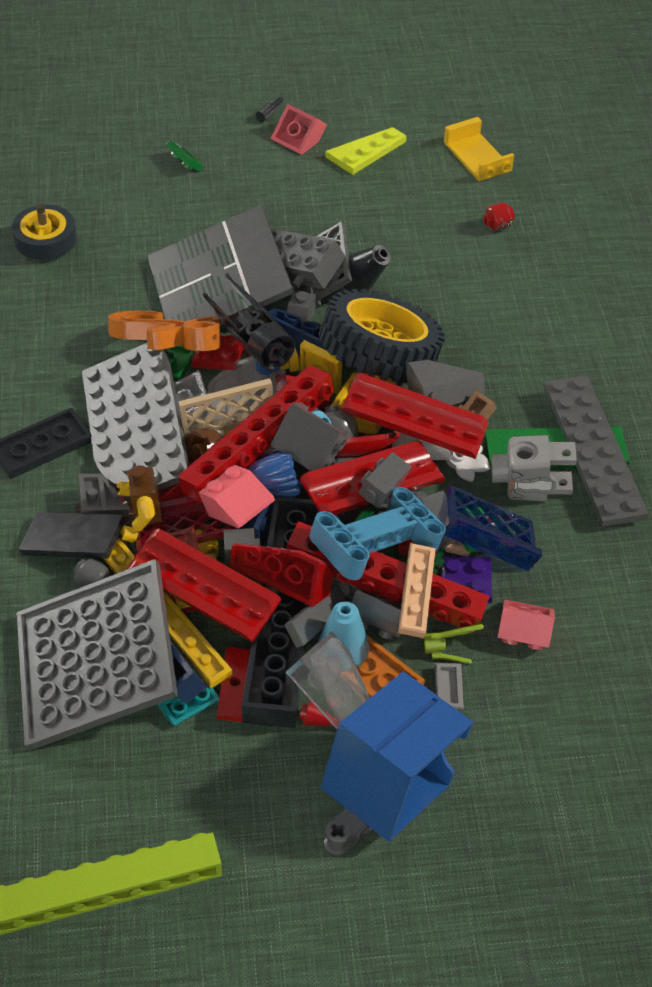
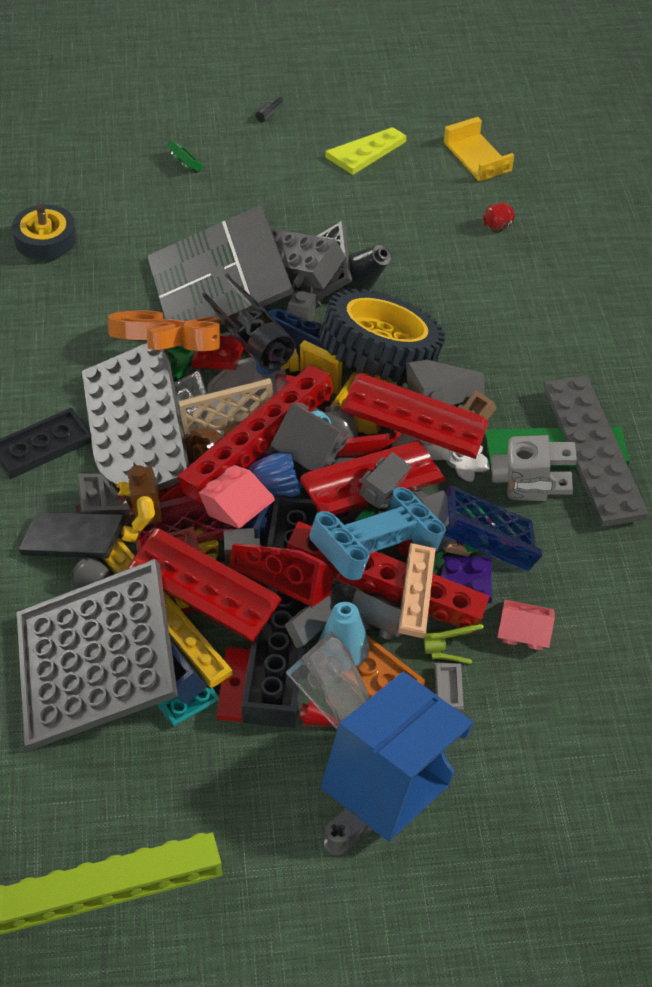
coral slope [270,104,327,155] -> none

